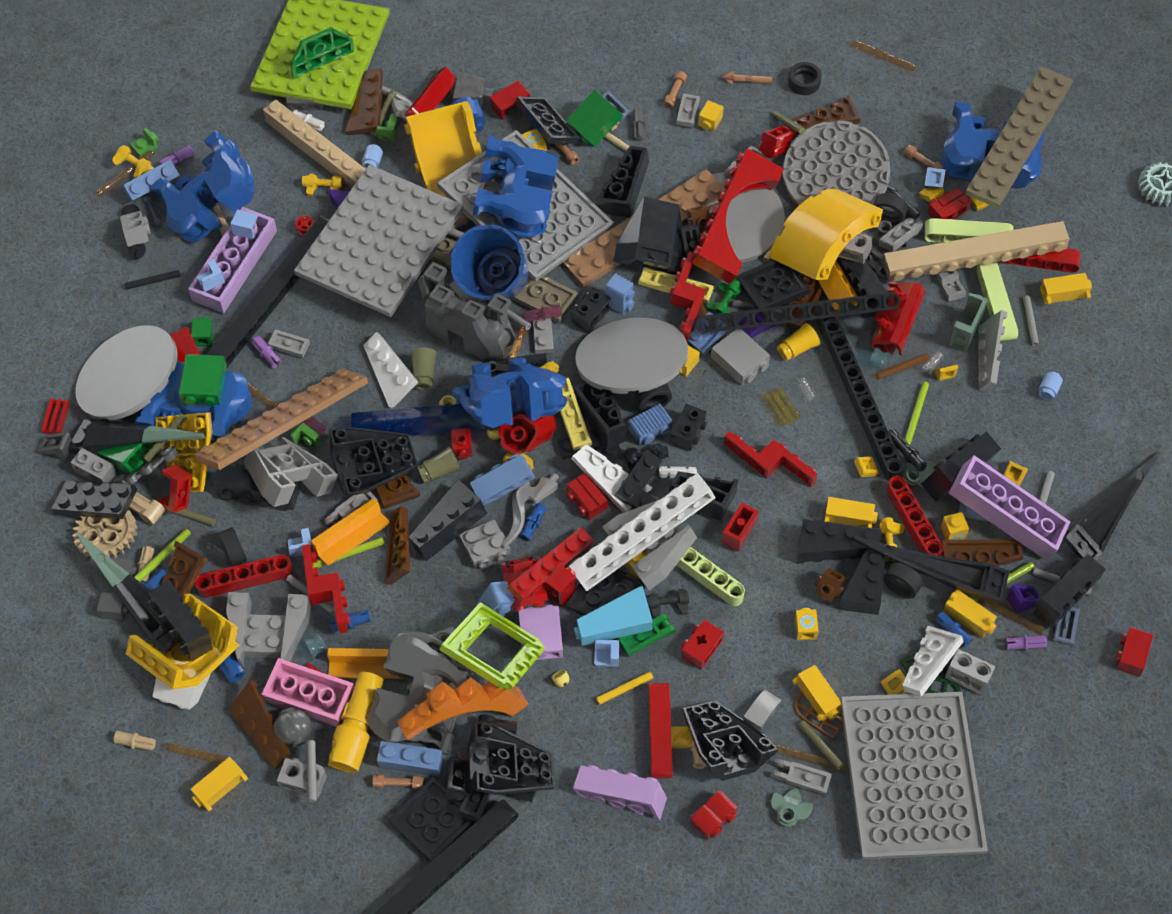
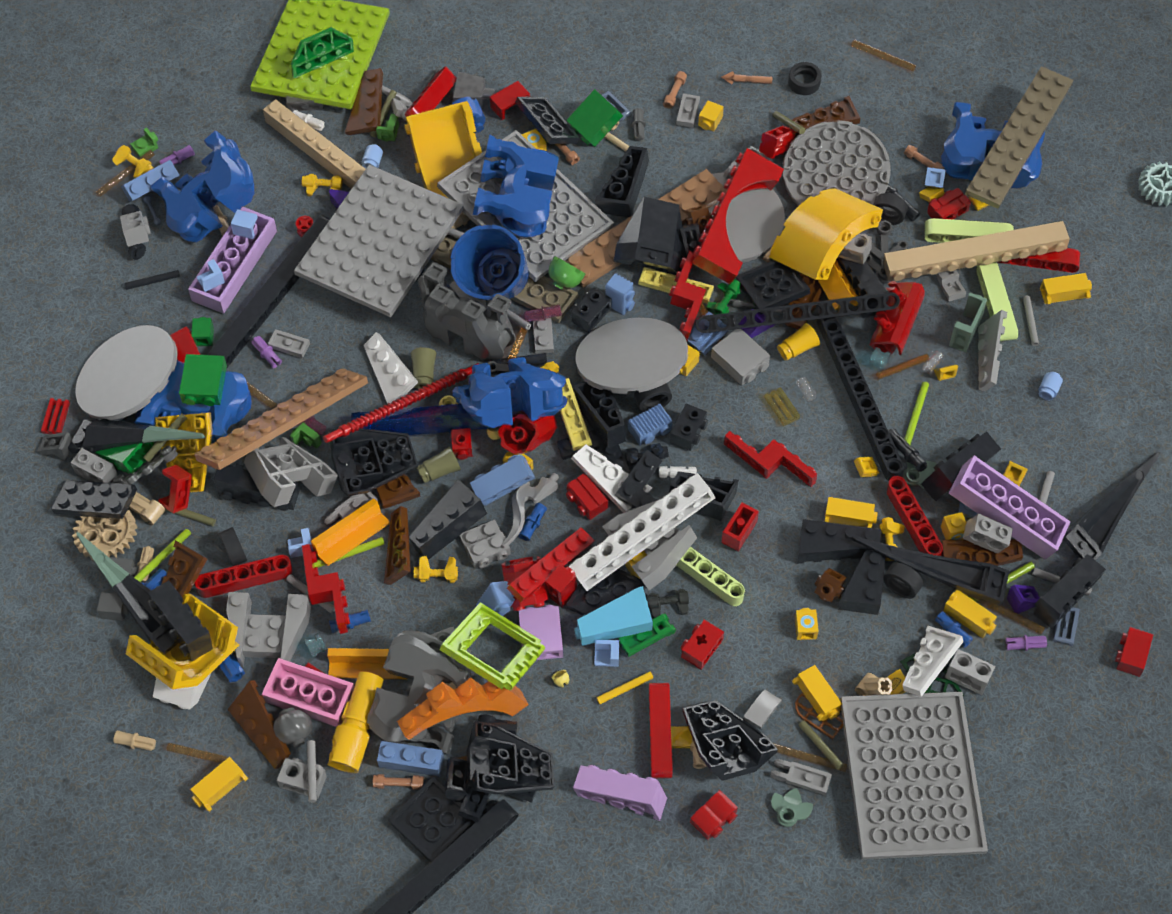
light grey hinge [879,218,923,252] -> none
none -> red hose [323,363,479,443]
none -> yellow piece [414,556,458,583]
none -> bright green cylinder [548,256,586,289]
none -> tan piece [855,673,893,696]
none -> light grey brick [963,513,1013,553]

